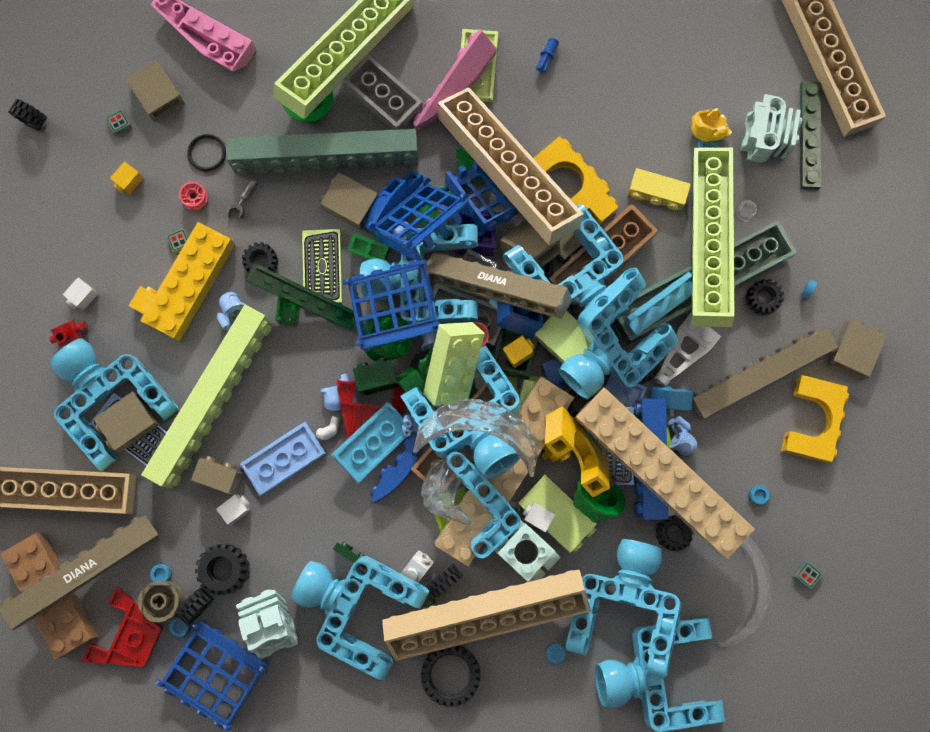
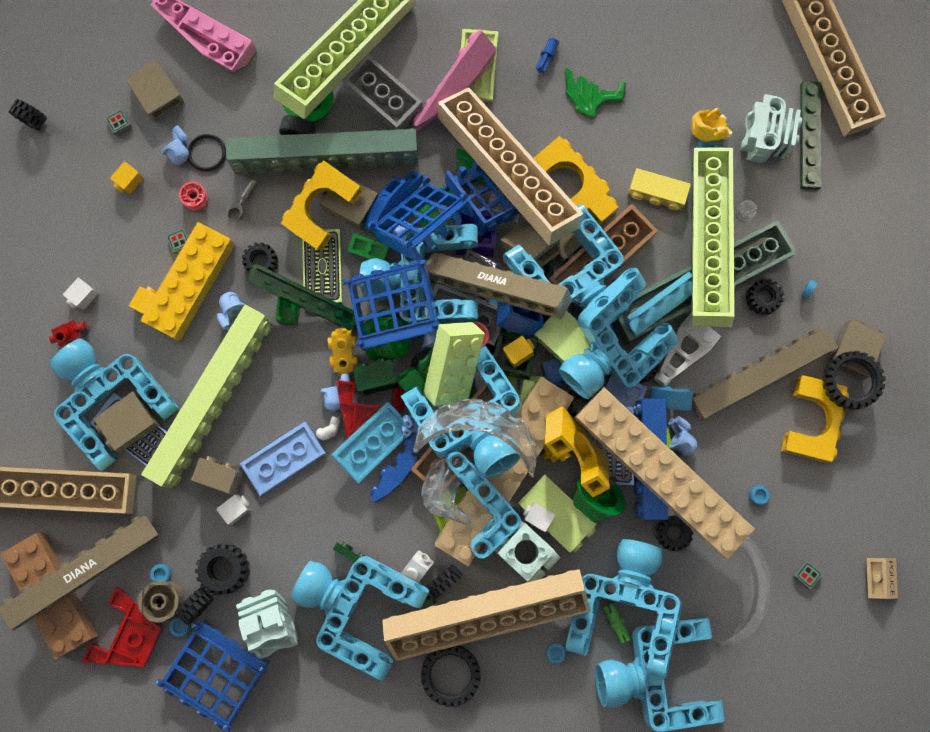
none -> light blue piece [161,125,189,165]
none -> black tyre [279,115,317,135]
none -> yellow arch [281,160,364,251]
none -> yellow brick [328,328,358,376]
none -> green animal [565,67,626,119]
none -> bright green pin [602,601,632,644]
none -> black tyre [822,351,886,410]
none -> tan panel [866,558,898,599]

